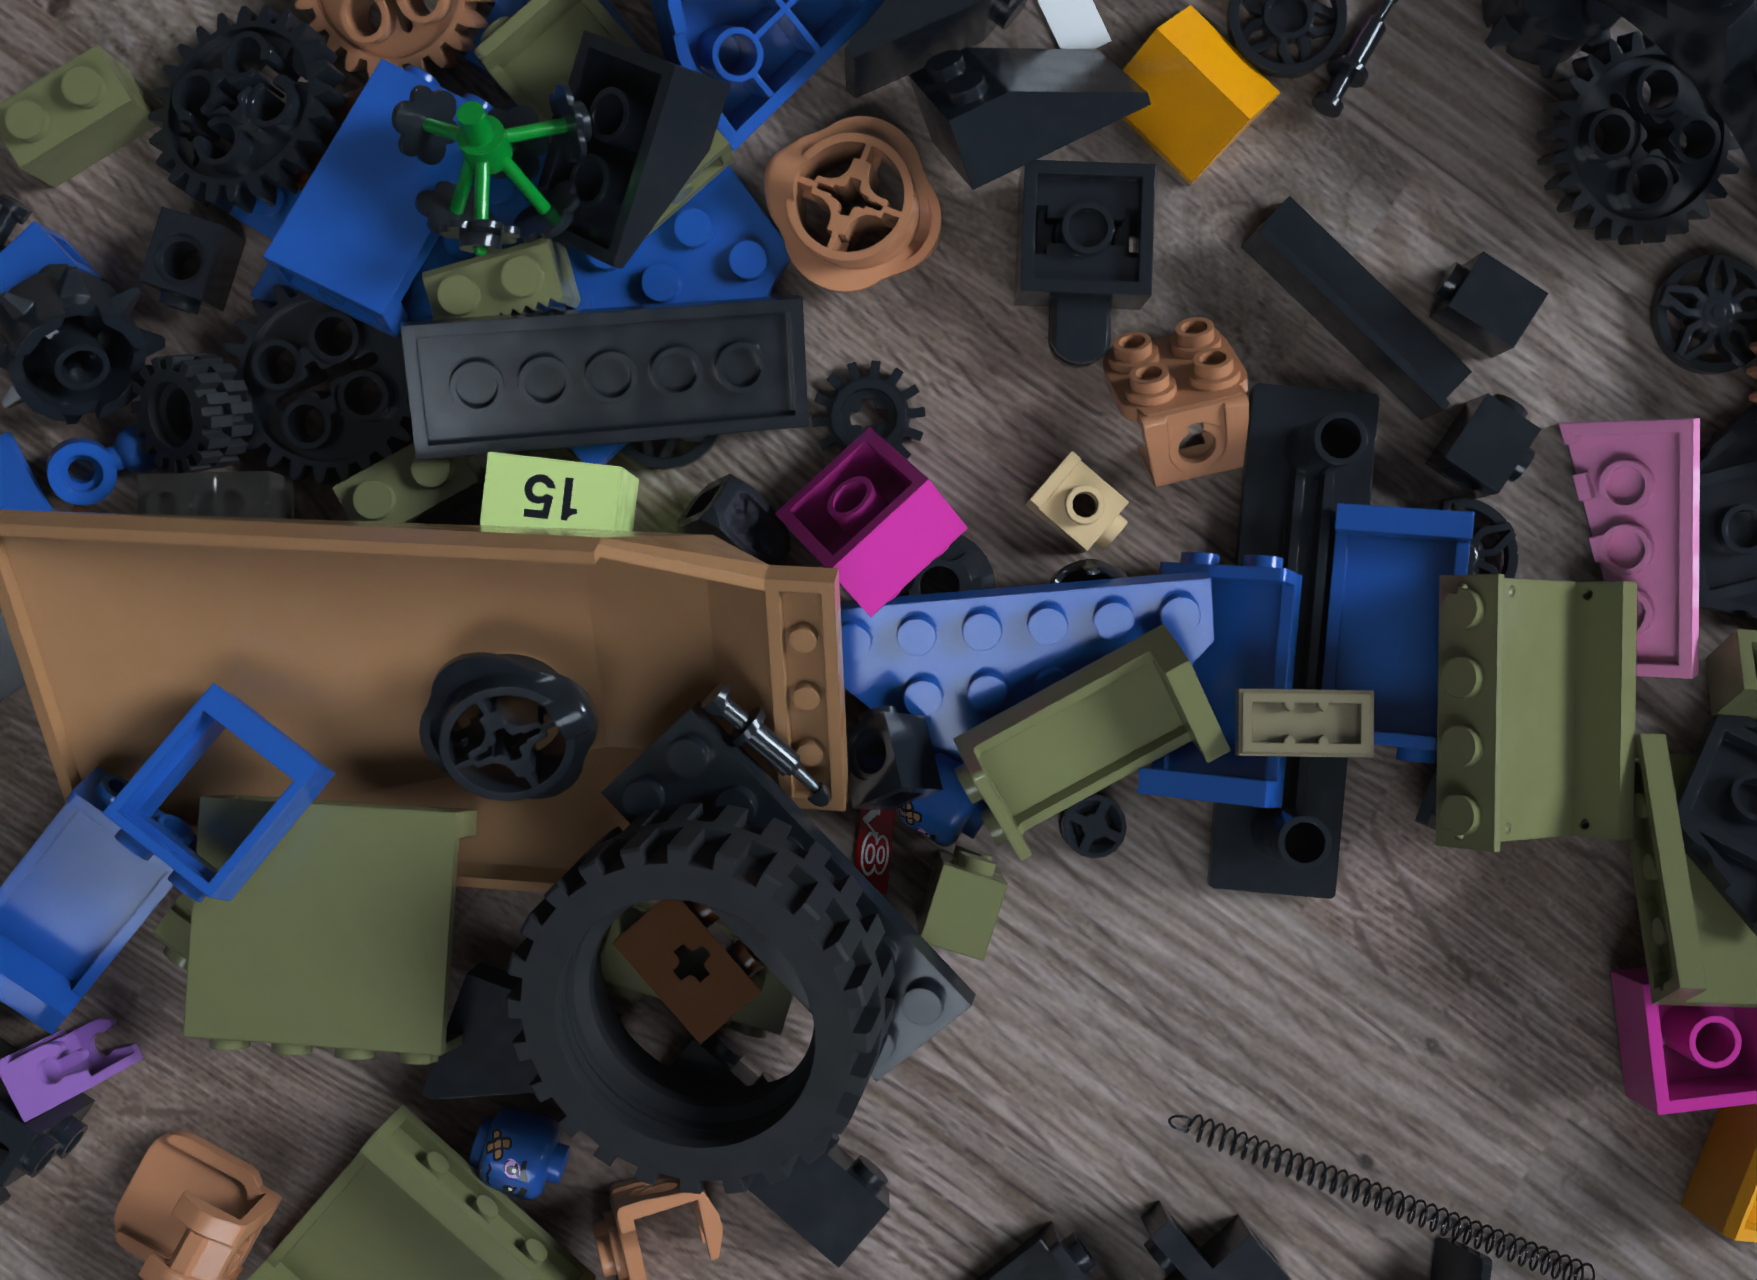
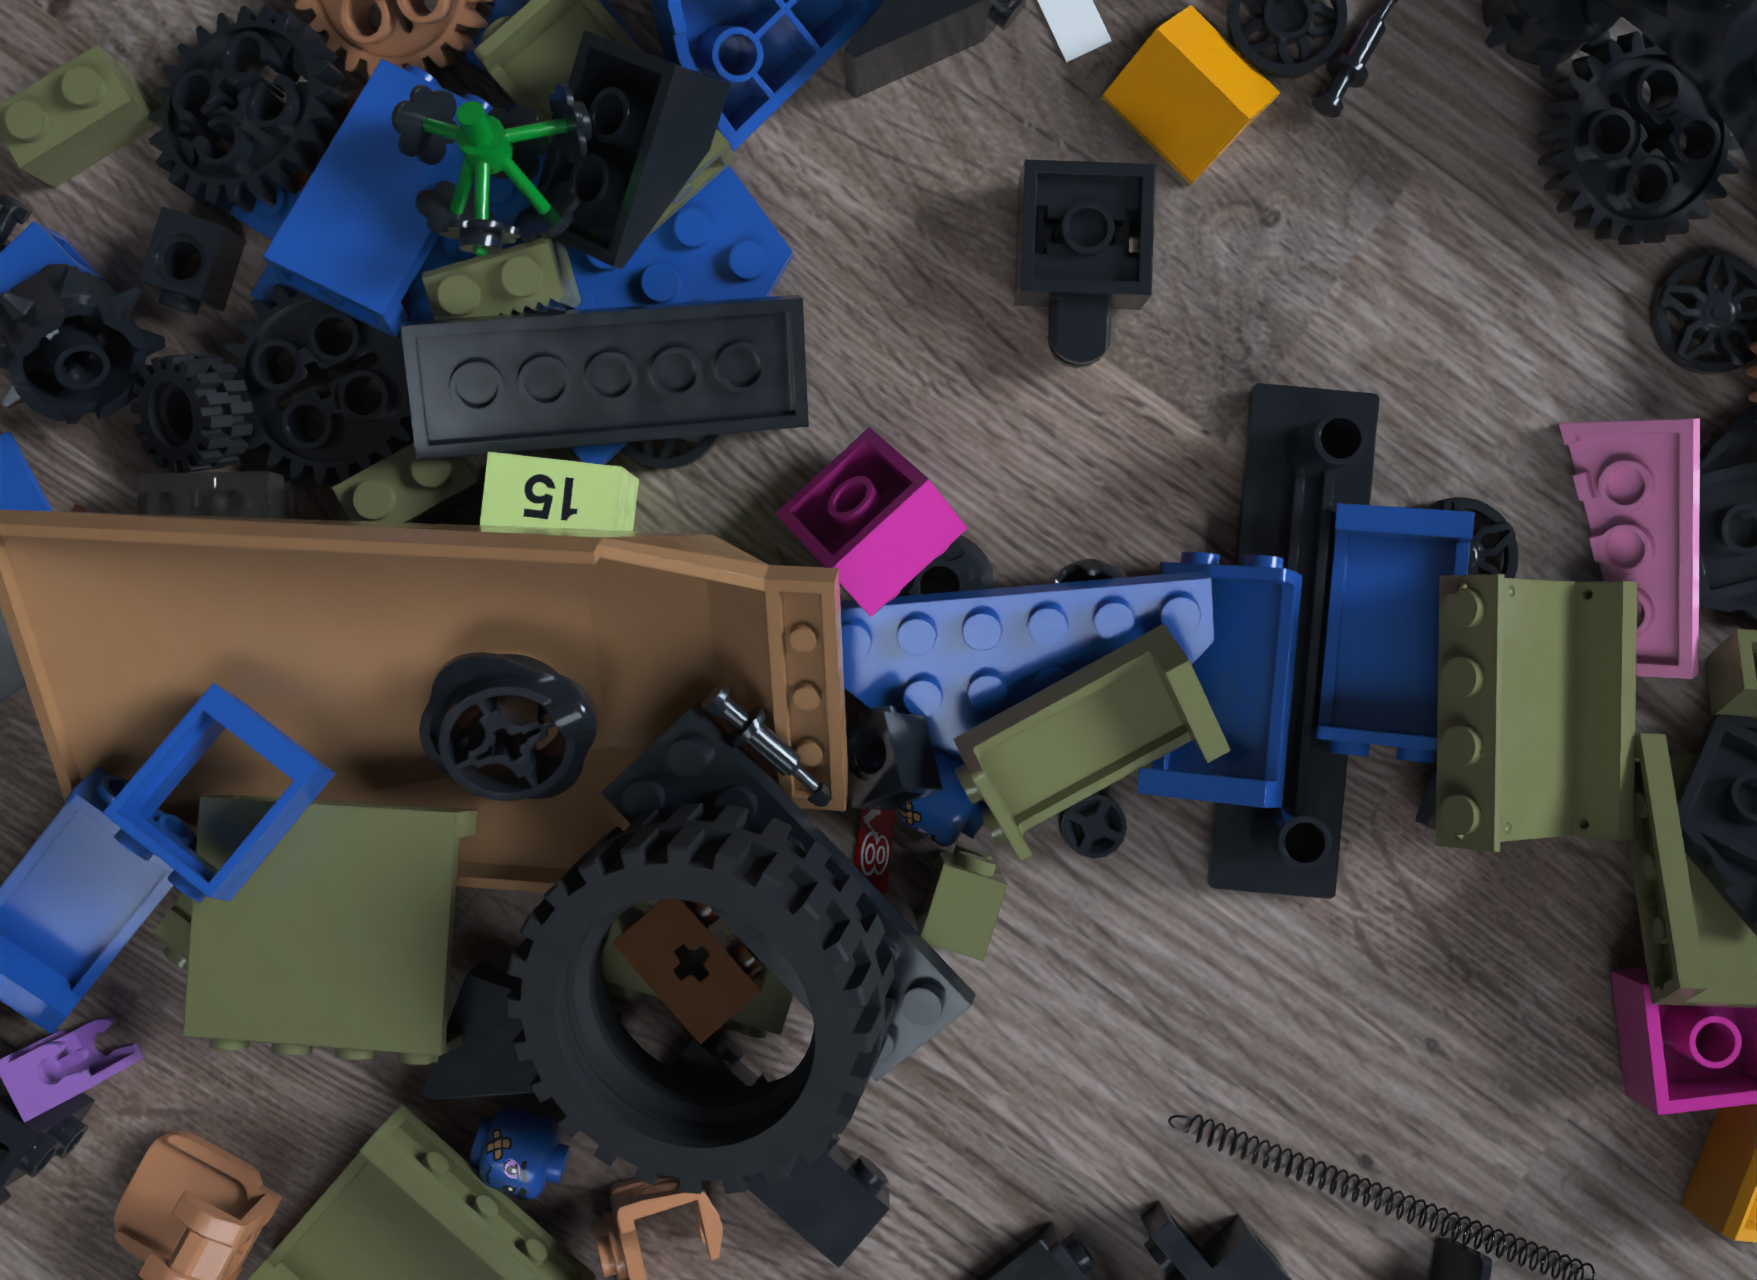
blue plate [46,423,159,505] -> none
rock [678,474,791,566] -> none
nougat piece [764,116,942,293] -> none
black gear [812,360,926,459] -> none
black slope [908,47,1151,190] -> none
tan brick [1025,451,1129,553] -> none
nougat piece [1103,317,1249,488] -> none
dark tan plate [1235,689,1374,758] -> none
black panel [1241,196,1472,420] -> none
black brick [1425,393,1541,499] -> none
black brick [1429,251,1549,358] -> none

